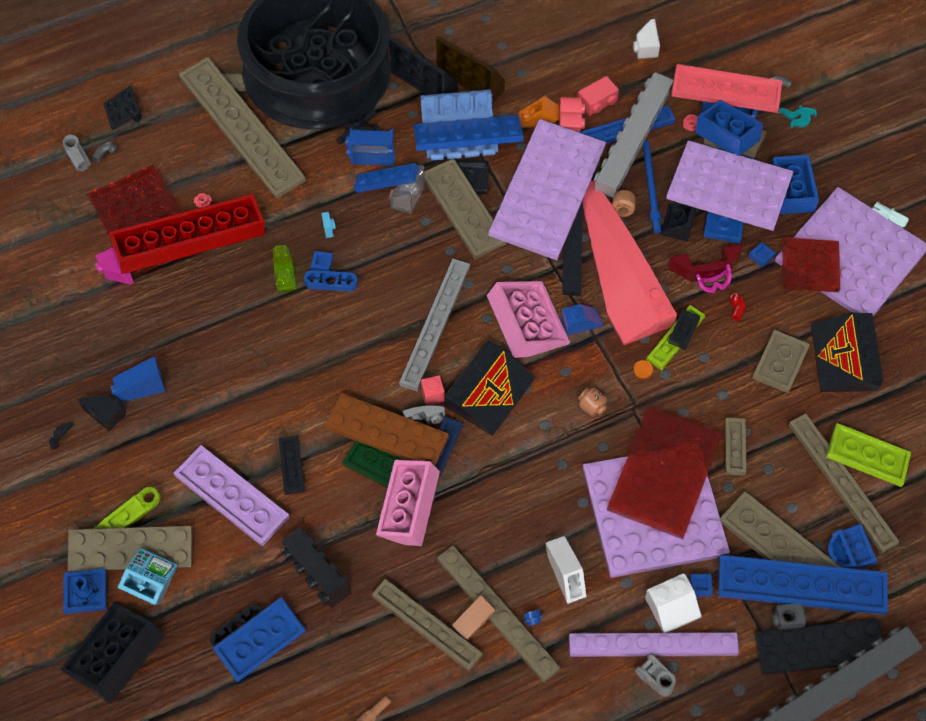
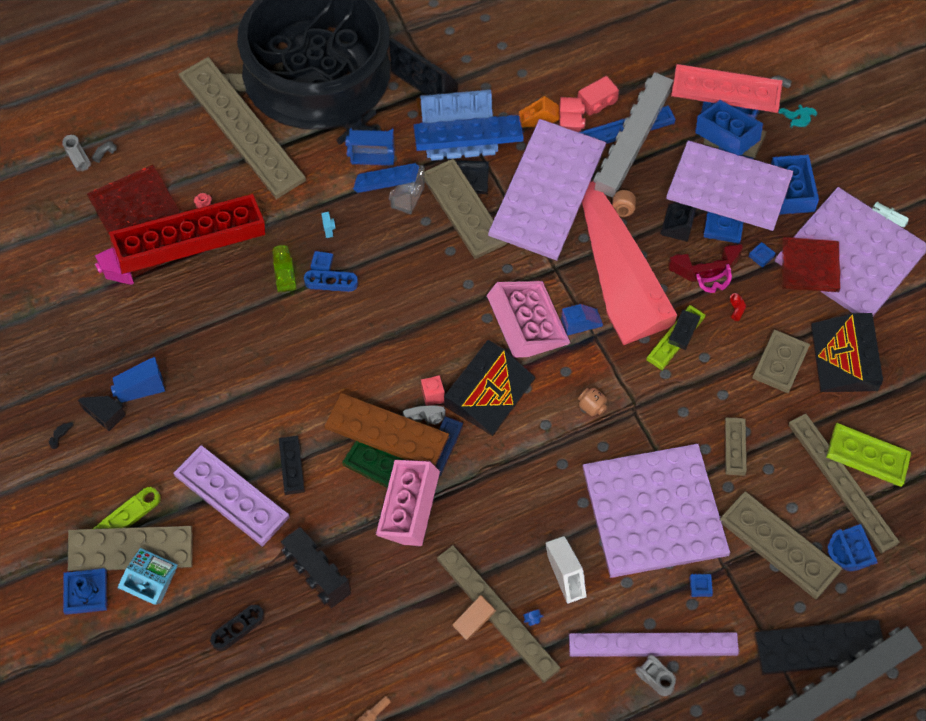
black slope [60,603,164,704] -> none
black hinge [103,85,142,130] -> none
blue tile [213,597,306,682] -> none
dark tan plate [372,579,482,672] -> none
light grey plate [399,259,470,392] -> none
dark brown slope [436,36,505,104] -> none
black tile [562,201,583,296] -> none
clear red plate [607,407,723,540] -> none
white slope [633,19,660,59] -> none
orange piece [633,360,653,379] -> none
blue bar [643,141,661,233] -> none
white slope [645,574,701,633] -> none
coral plate [683,114,697,131] -> none
blue plate [718,555,888,615] -> none
dark grey brick [771,604,806,630] -> none

